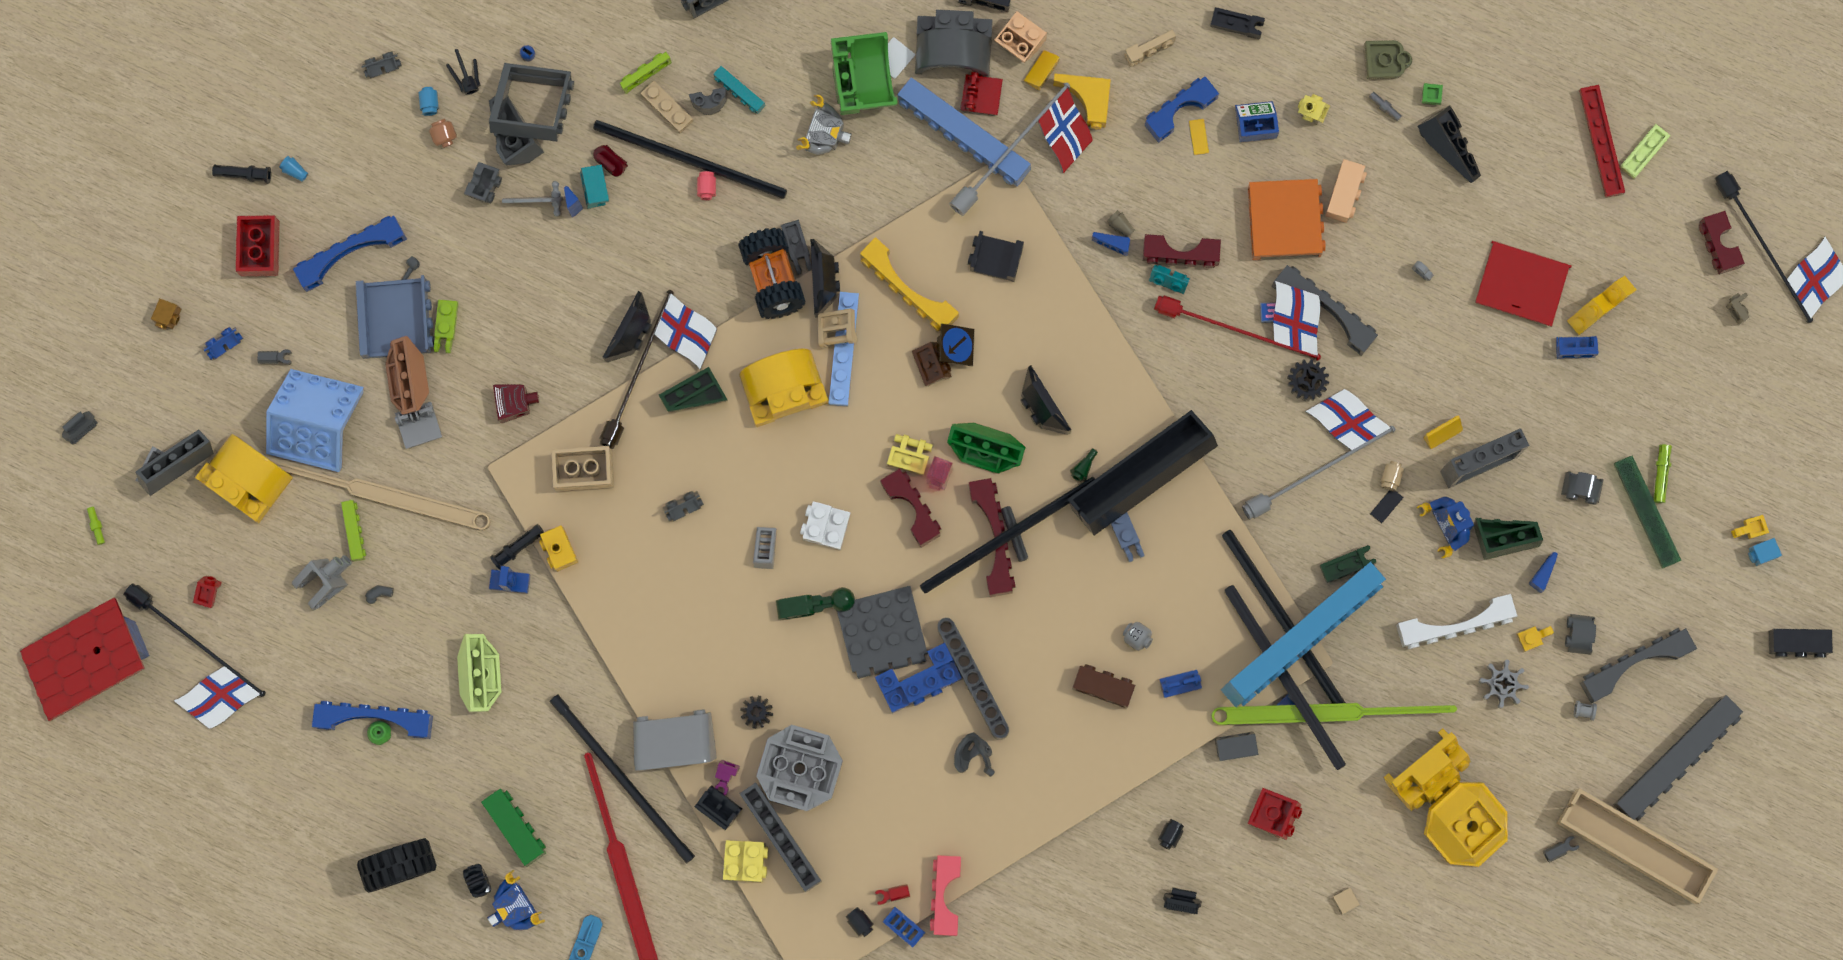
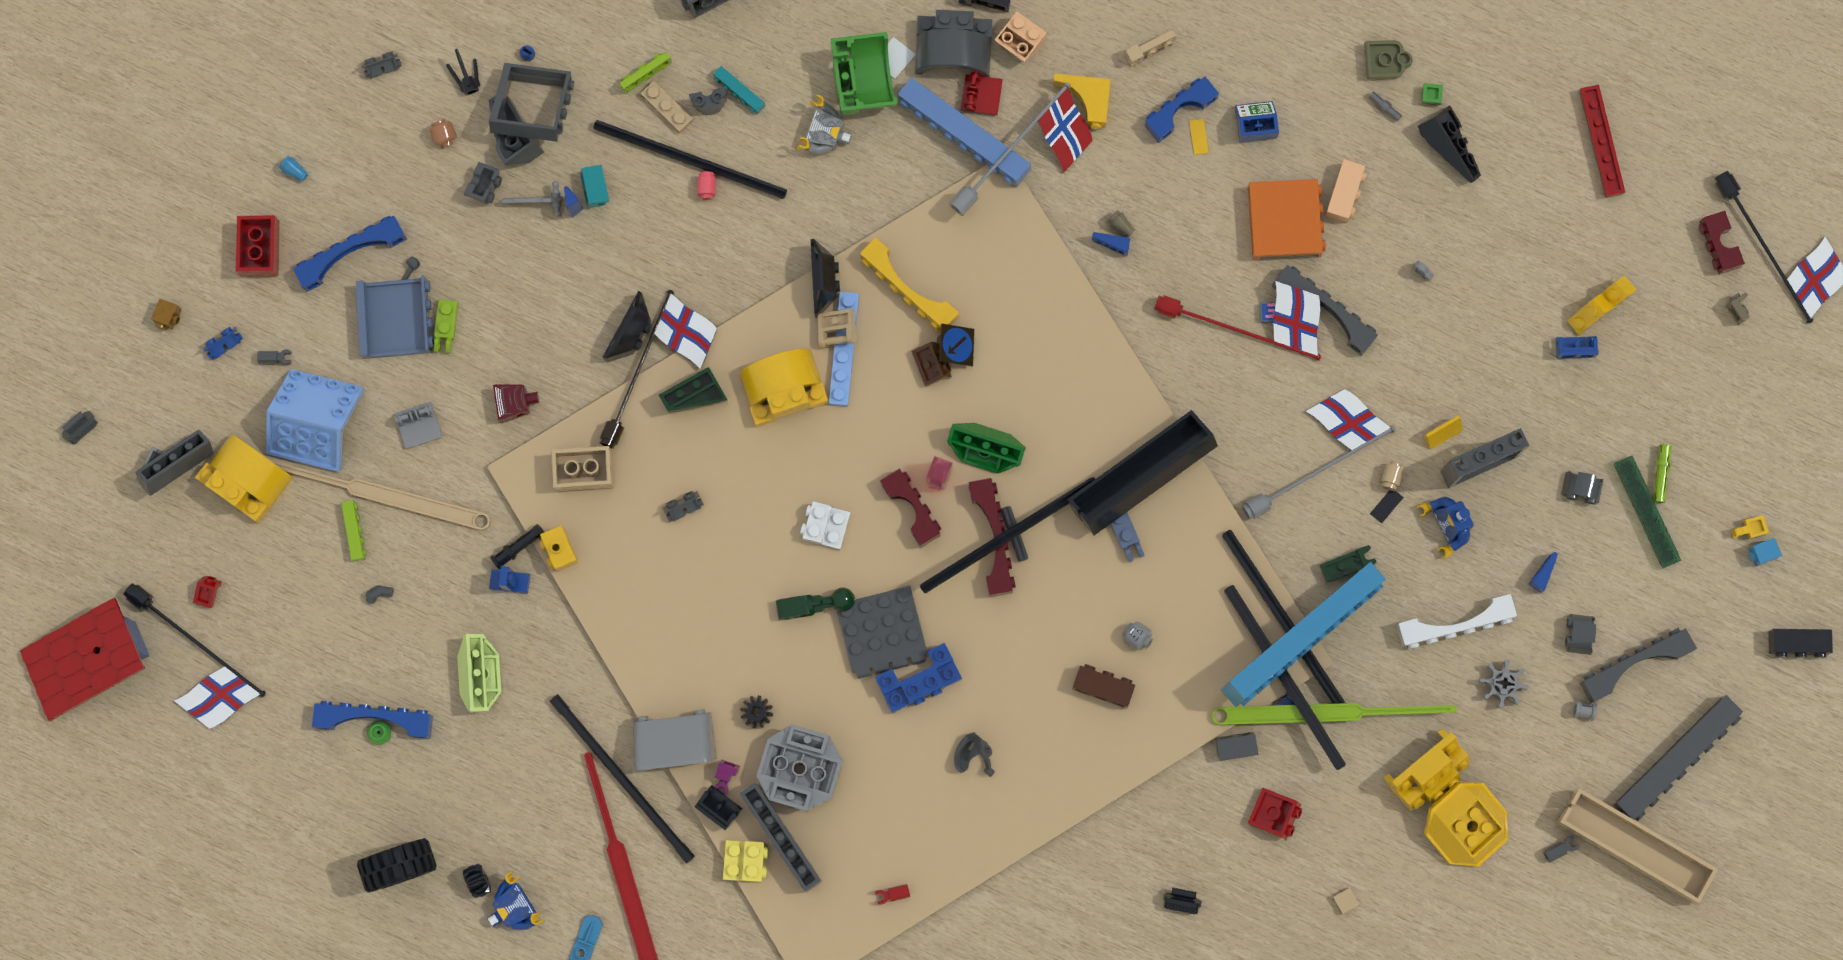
lime bar [87,507,105,545] -> none
black pin [212,164,272,184] -> none
light grey piece [292,555,352,611] -> none
nougat wedge [385,336,429,415] -> none
dark azure brick [418,87,439,116] -> none
green brick [481,788,546,867] -> none
dark red piece [593,145,628,177] -> none
black plate [738,228,806,319] -> none
light grey slope [753,527,777,569] -> none
dark grey hinge [781,219,812,275] -> none
black brick [846,907,874,937] -> none
blue slope [883,907,925,948] -> none
light yellow plate [887,434,933,476] -> none
coral arch [930,855,961,936] -> none
dark grey beam [937,618,1009,740] -> none
black panel [968,231,1024,282] -> none
black wedge [1020,365,1072,435] -> none
yellow slope [1024,50,1060,91] -> none
dark green cone [1070,448,1098,482] -> none
dark red arch [1143,234,1221,268] -> none
teal hinge [1149,265,1190,294] -> none
black brick [1158,819,1184,850] -> none
blue hinge [1160,670,1202,698] -> none
black plate [1210,7,1265,39] -> none
black gear [1287,359,1329,401] -> none
light yellow brick [1298,94,1330,123] -> none
dark green wedge [1474,518,1543,560] -> none
red piece [1475,241,1572,327] -> none
yellow plate [1517,626,1554,652] -> none
yellowish green tile [1619,124,1671,179] -> none

